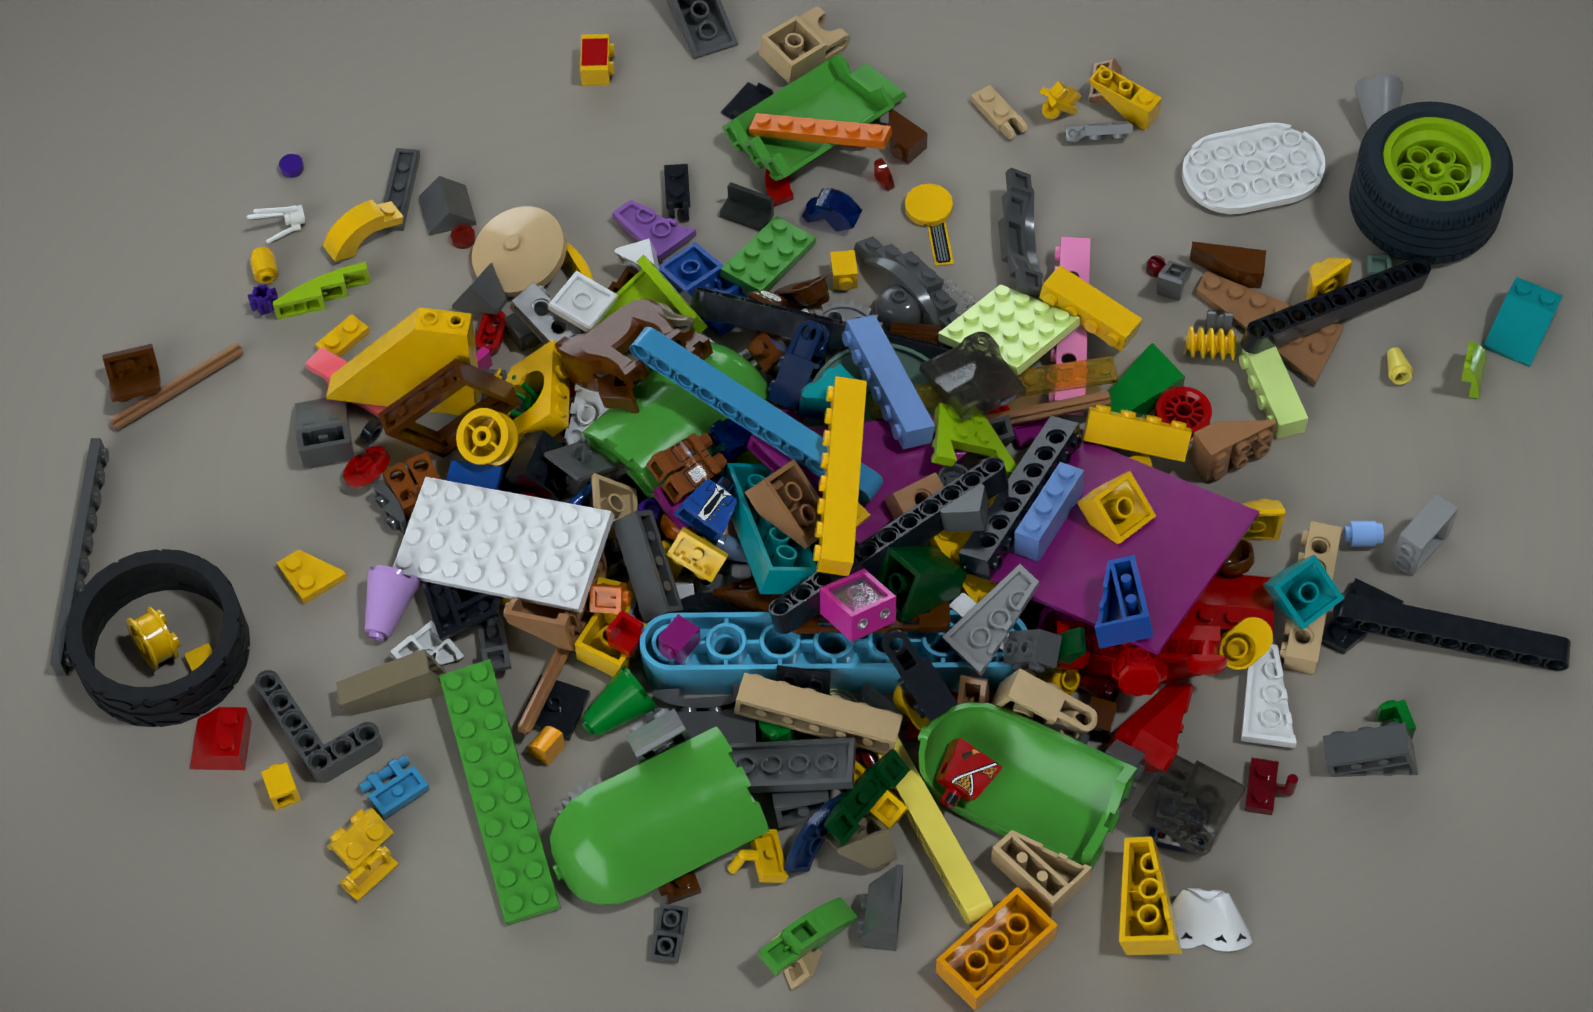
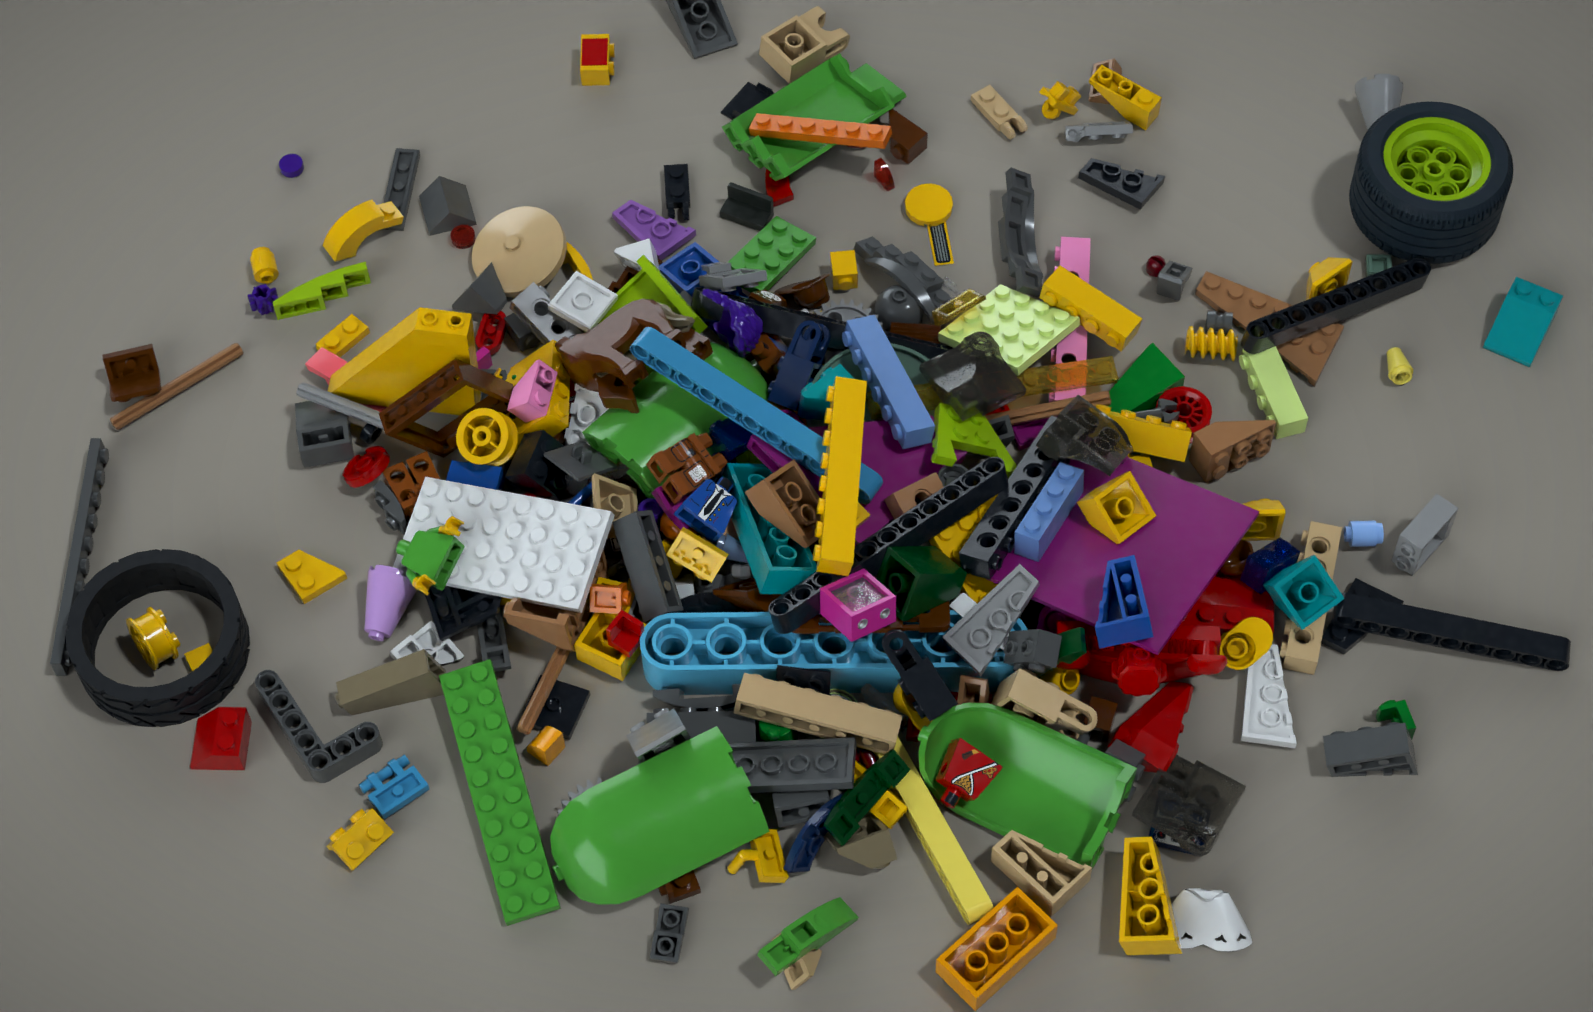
white plant [247,205,306,244] -> none
yellow brick [261,762,301,811] -> none
yellow hinge [339,846,399,902] -> none
green cone [581,665,658,737] -> none
magenta brick [658,614,701,664] -> none
clear blue brick [802,188,862,232] -> none
dark grey slope [858,864,903,951] -> none
dark grey slope [939,483,989,532] -> none
dark red cone [1078,673,1119,702] -> none
white plate [1182,123,1325,215] -> none
reddish brown slope [1189,241,1266,289] -> none
dark red plate [1244,757,1298,815] -> none
lime slope [1461,340,1487,399] -> none
none -> light grey axle [296,382,384,429]
none -> bright green torso [396,516,465,596]
none -> bright pink slope [507,359,558,423]
none -> light grey plate [699,262,767,292]
none -> dark purple hair [701,289,763,358]
none -> clear yellow slope [932,289,986,326]
none -> clear smoke slope [1036,395,1134,476]
none -> black wing [1078,158,1165,210]
none -> dark grey bar [1135,399,1180,424]
none -> clear blue brick [1240,537,1301,594]

